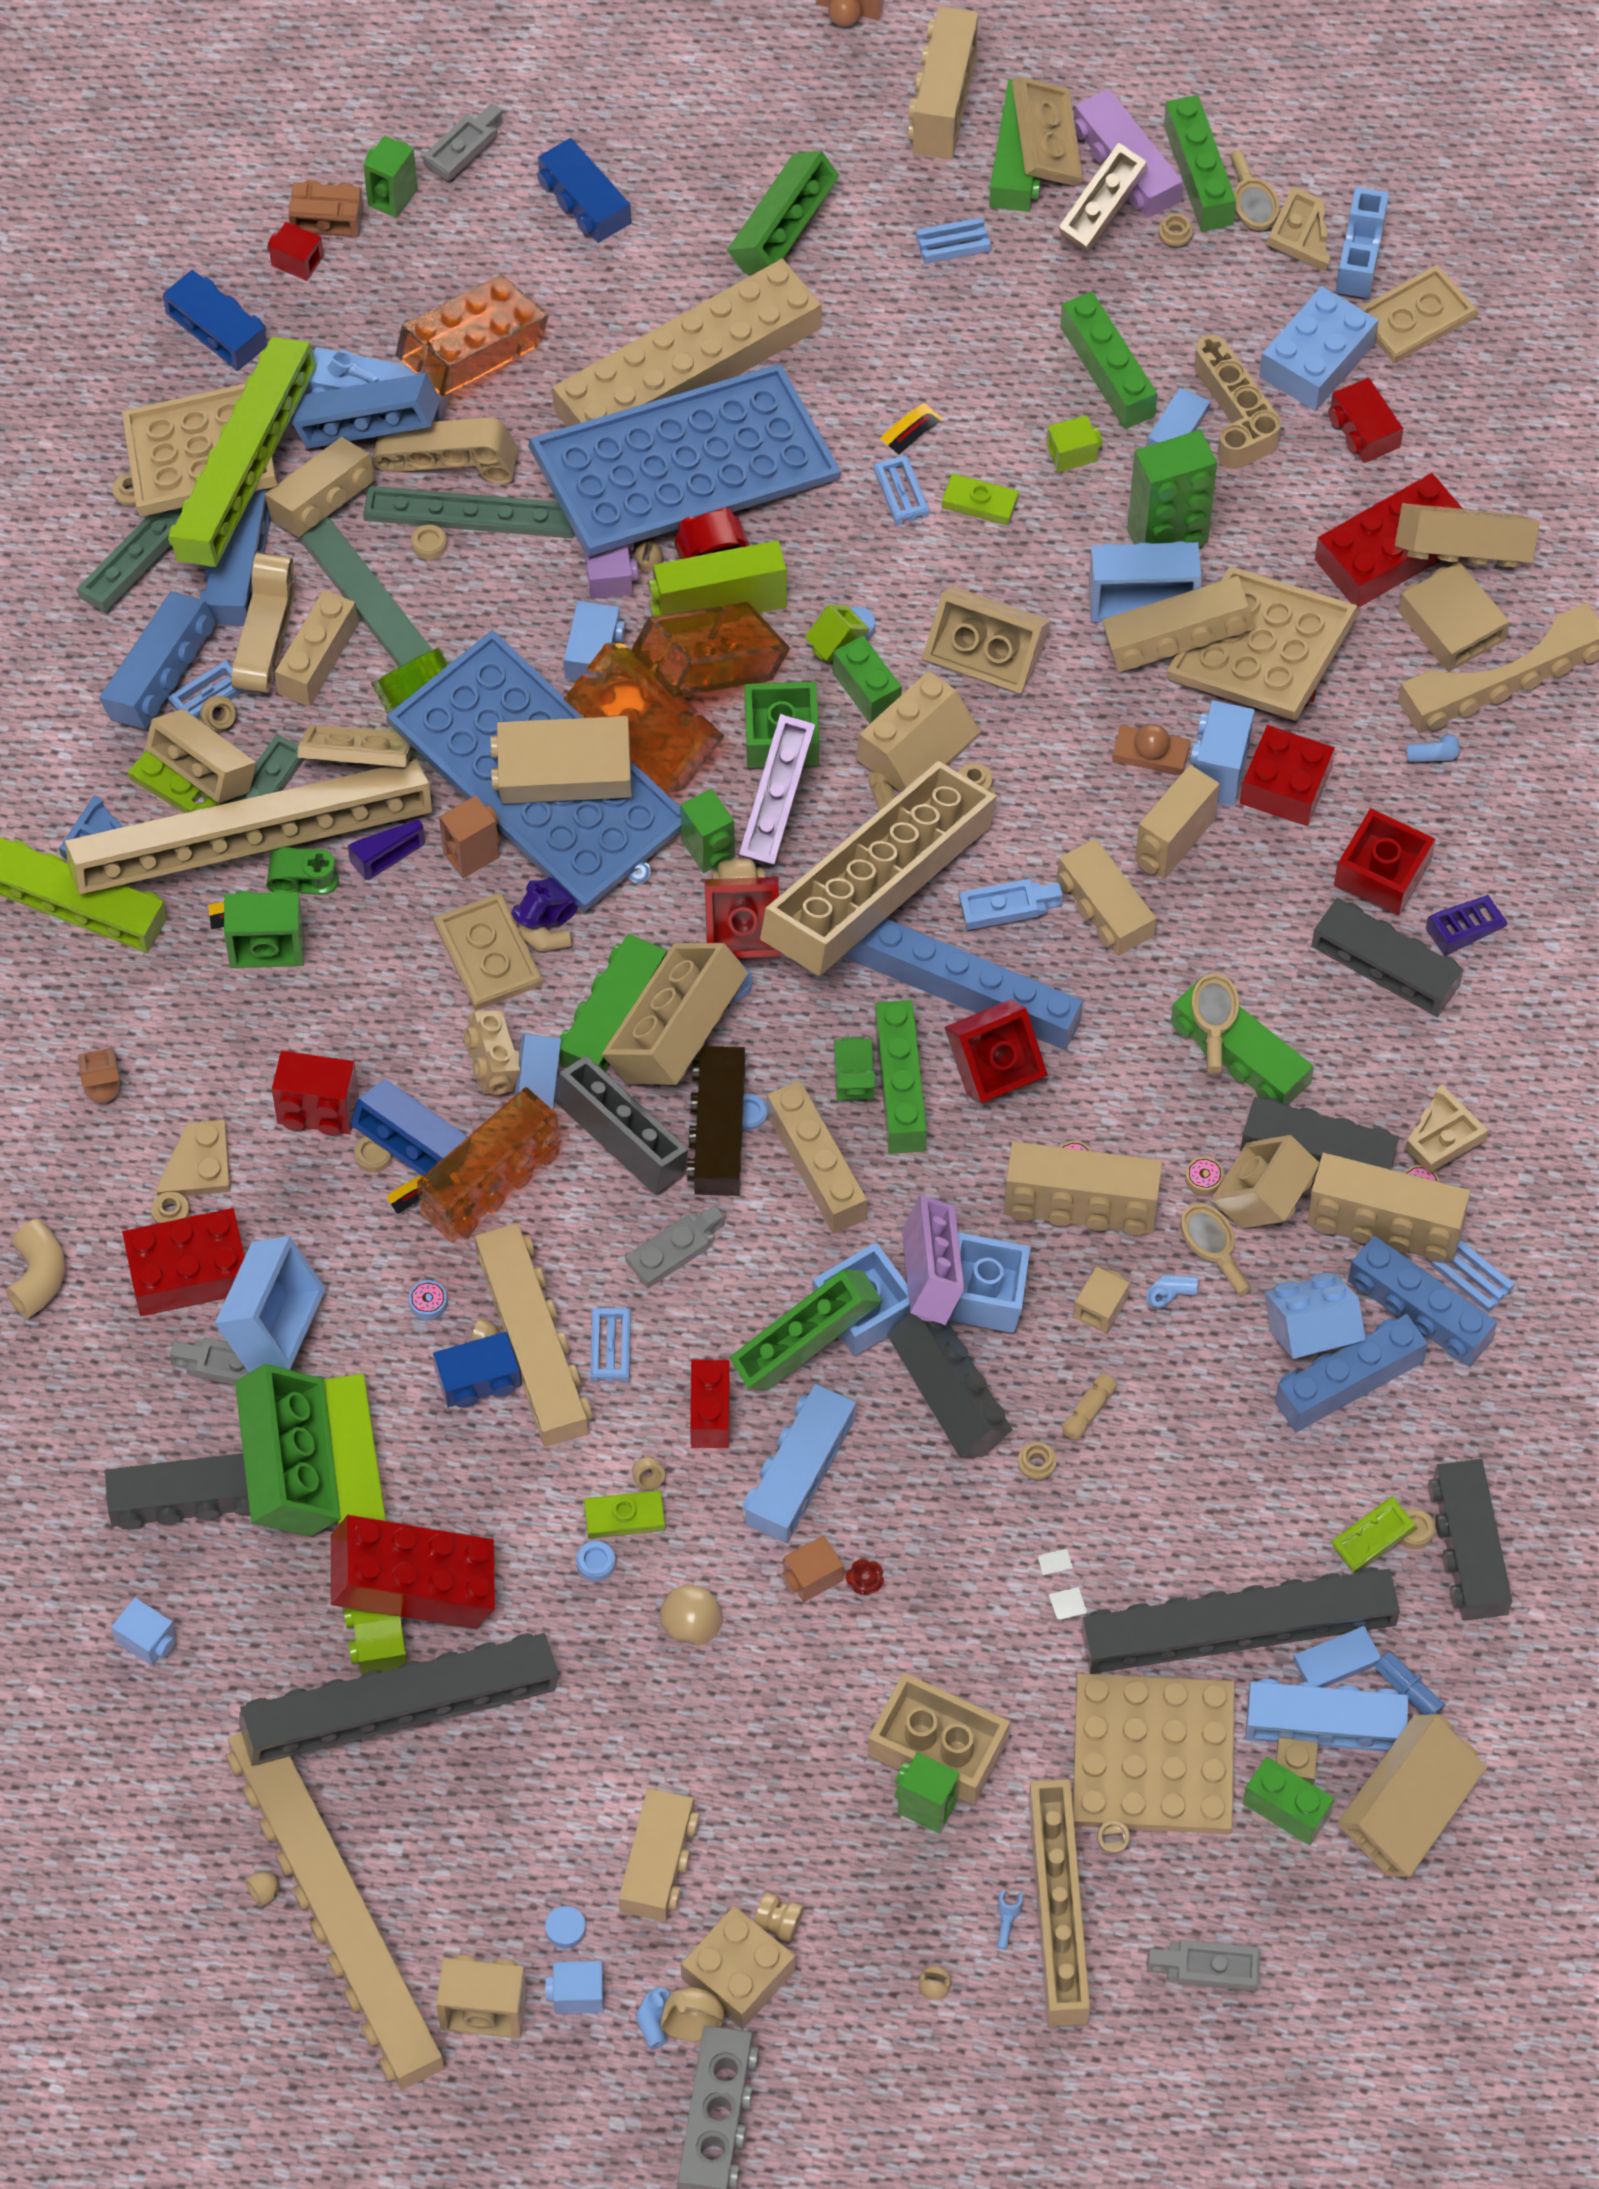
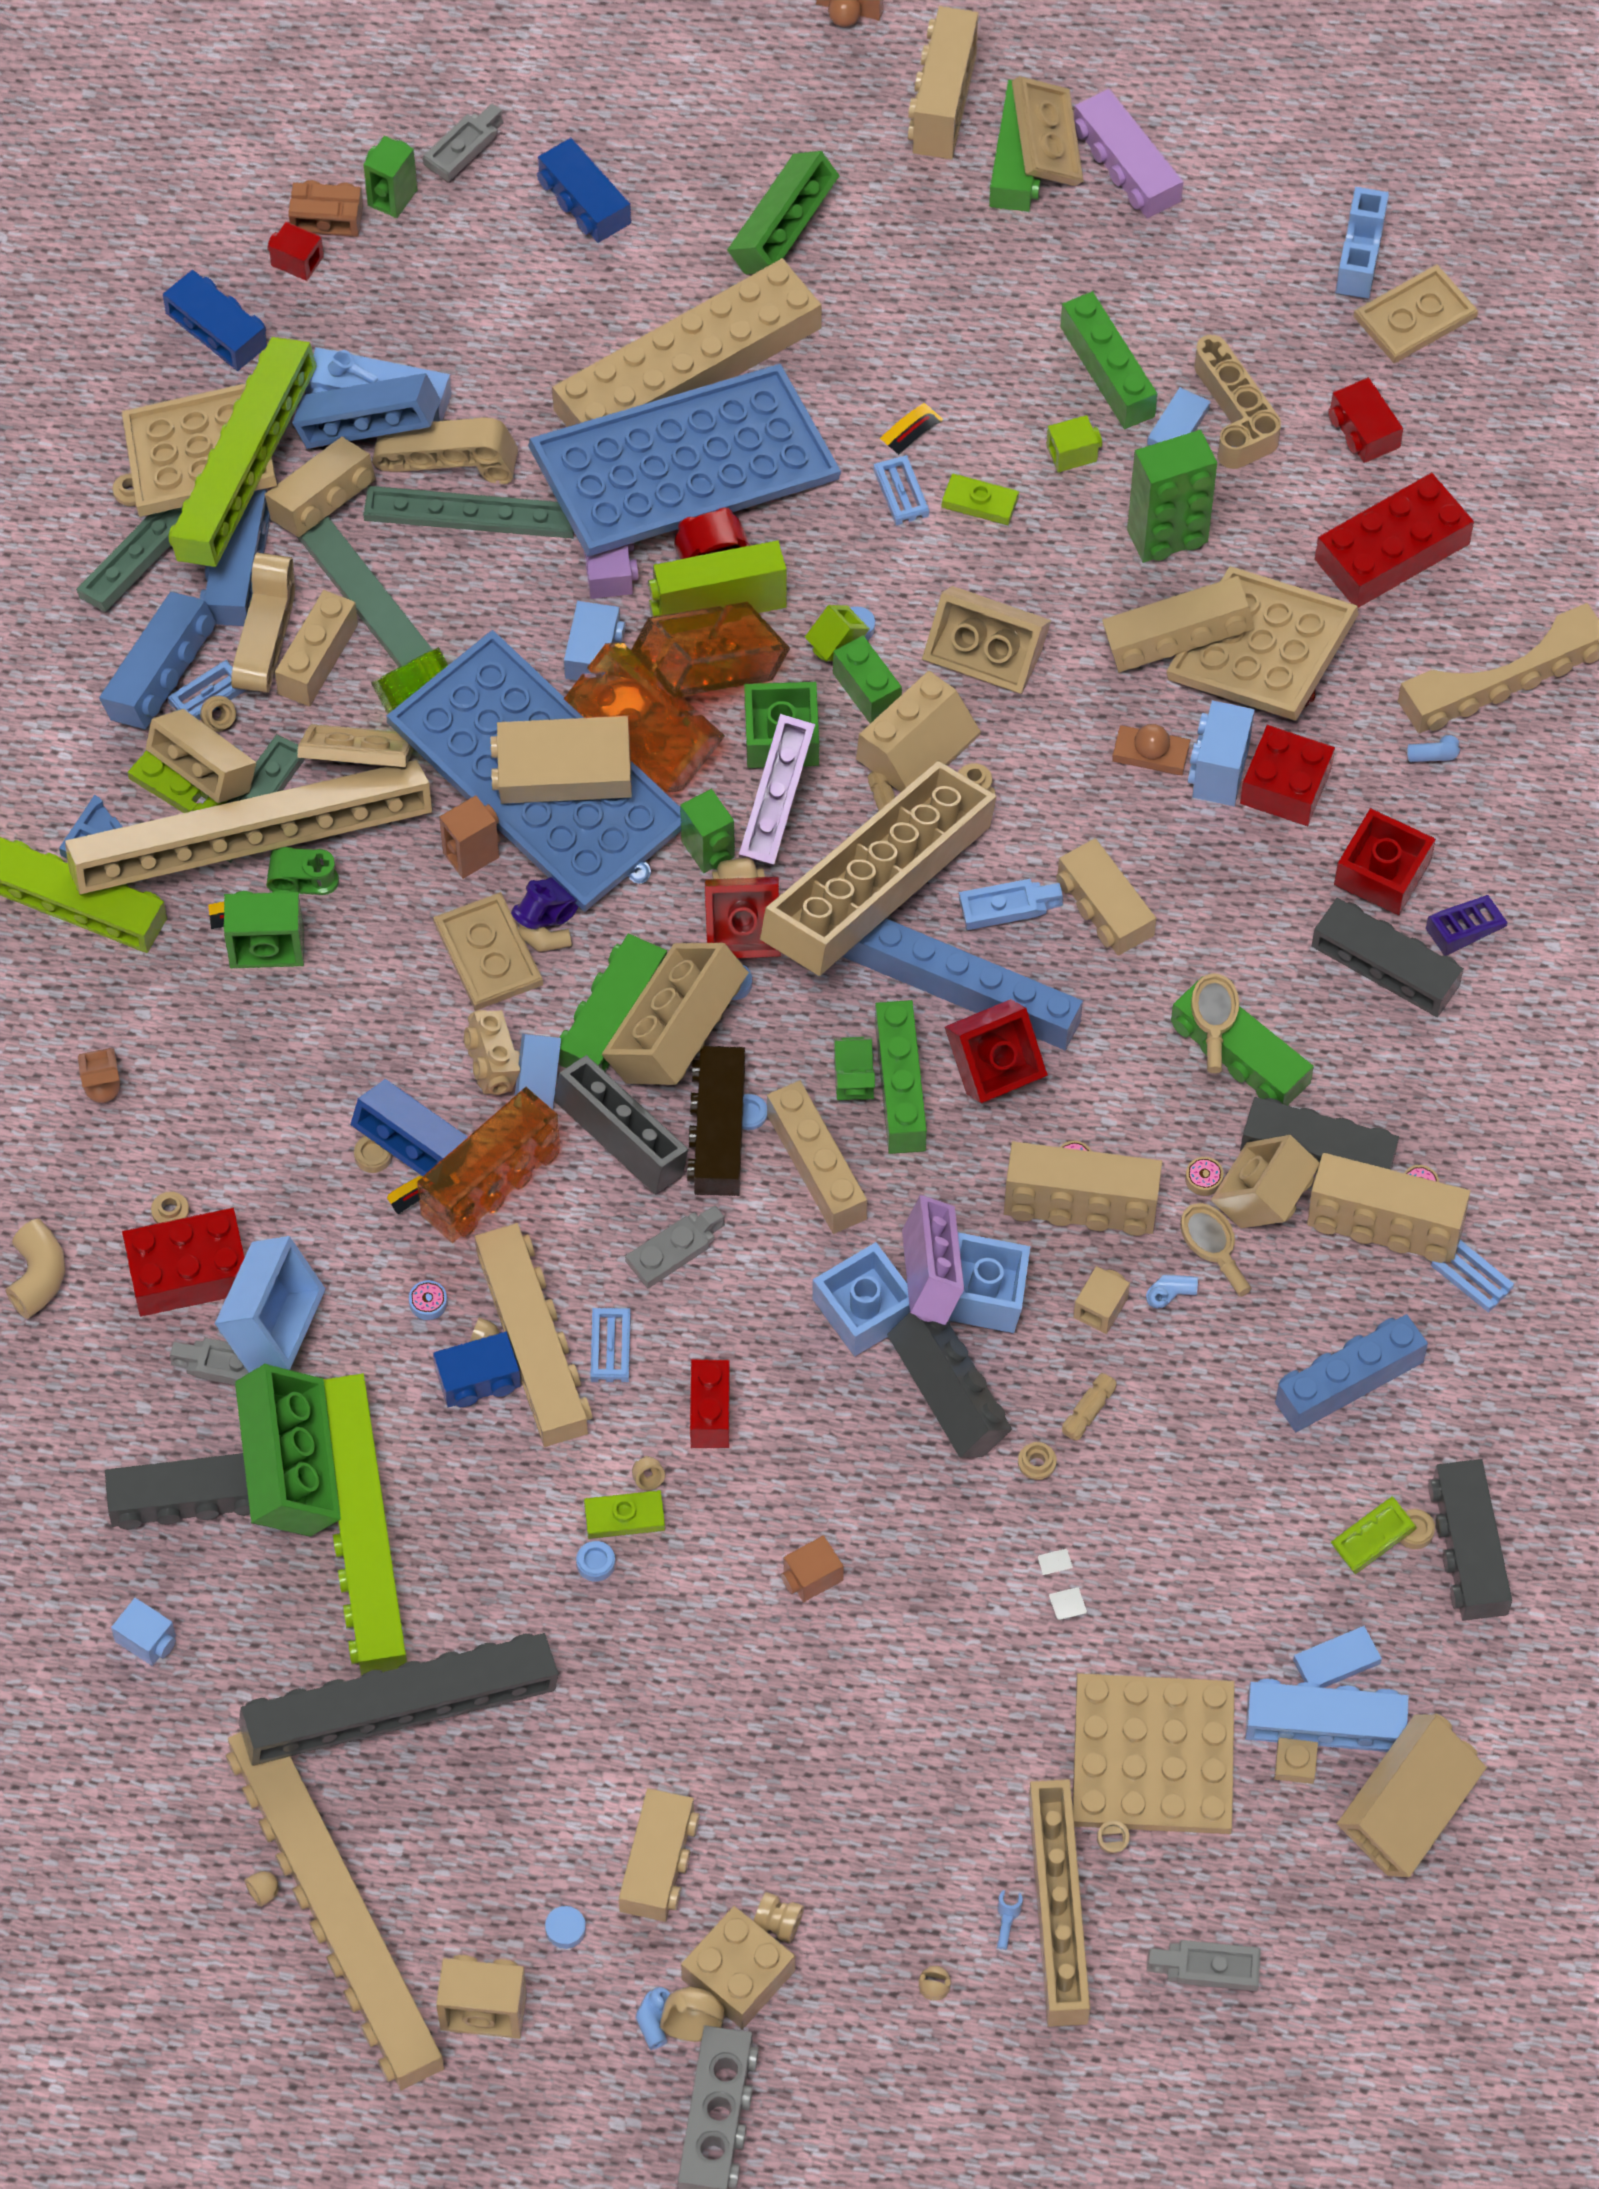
tan wing [157,1120,230,1196] -> none
red brick [272,1050,359,1136] -> none
red brick [331,1515,495,1629] -> none
dark purple slope [348,820,425,881] -> none
clear orange piece [395,274,549,397] -> none
tan tile [411,524,447,560] -> none
light blue brick [545,1961,603,2014] -> none
tan hinge [634,541,663,572] -> none
tan hair [660,1584,723,1646] -> none
bright green brick [729,1269,882,1390] -> none
light blue brick [742,1384,856,1544] -> none
clear red plate [846,1559,884,1596] -> none
tan brick [868,1672,1010,1806] -> none
bright green brick [894,1752,960,1834] -> none
light blue tile [916,217,991,264] -> none
tan brick [1059,142,1148,253] -> none
dark grey brick [1081,1567,1400,1674] -> none
light blue piece [1088,541,1201,622] -> none
tan brick [1135,765,1220,880] -> none
tan plate [1158,213,1193,247] -> none
bright green brick [1164,95,1236,232] -> none
tan piece [1230,150,1279,230] -> none
bright green brick [1243,1757,1335,1846] -> none
light blue piece [1259,286,1379,411] -> none
light blue brick [1264,1273,1366,1359] -> none
tan wing [1266,186,1330,271] -> none
medium blue brick [1348,1235,1497,1367] -> none
medium blue axle [1375,1652,1446,1715] -> none
tan brick [1395,503,1540,567] -> none
tan brick [1398,561,1510,672] -> none
tan wing [1406,1085,1489,1174] -> none

